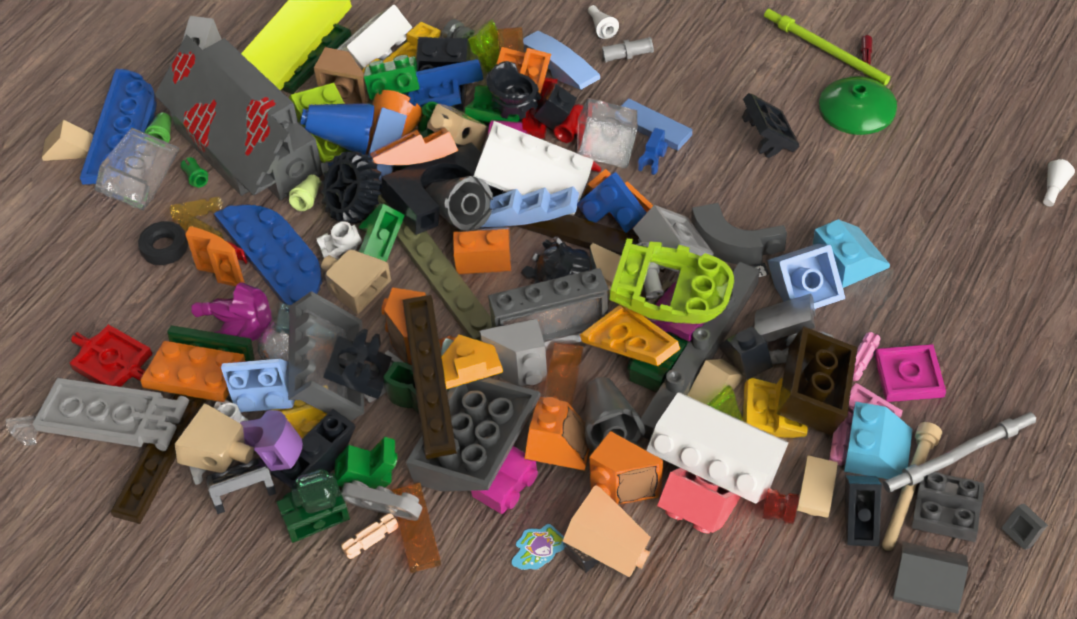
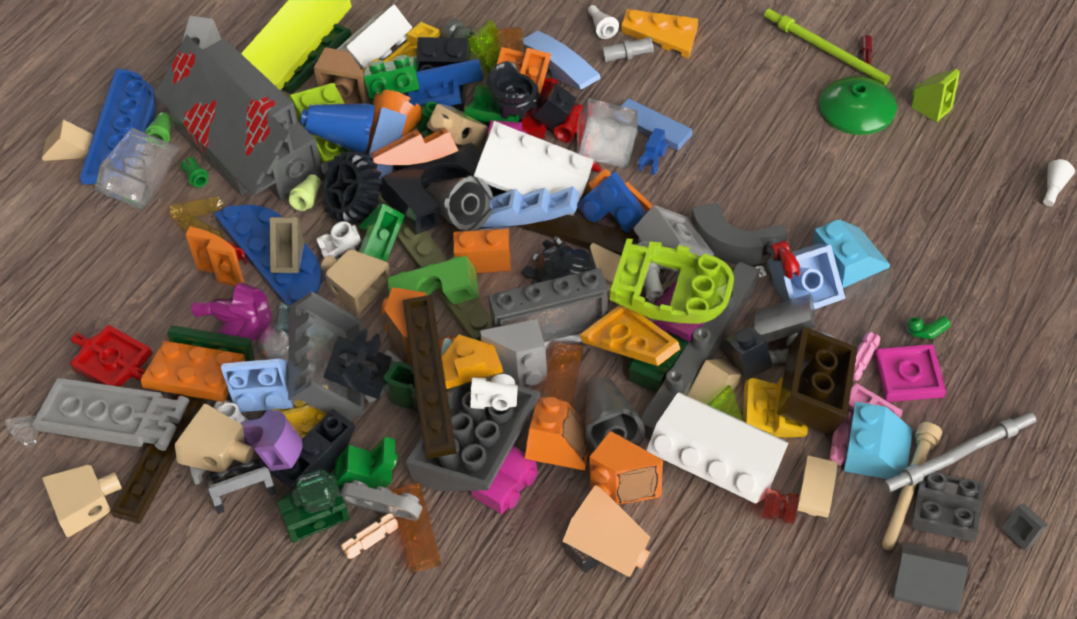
black tyre [138,221,188,265] -> none
sticker [512,524,565,570] -> none
coral slope [657,468,741,533] -> none
black piece [742,93,800,158] -> none
black slope [844,475,882,546] -> none
none -> tan torso [42,465,122,538]
none -> dark tan slope [270,217,305,273]
none -> bright green arch [388,256,479,305]
none -> white plate [471,374,518,411]
none -> light orange wing [622,9,698,59]
none -> red arm [770,240,801,279]
none -> green arm [907,316,951,340]
none -> lime slope [912,69,960,122]

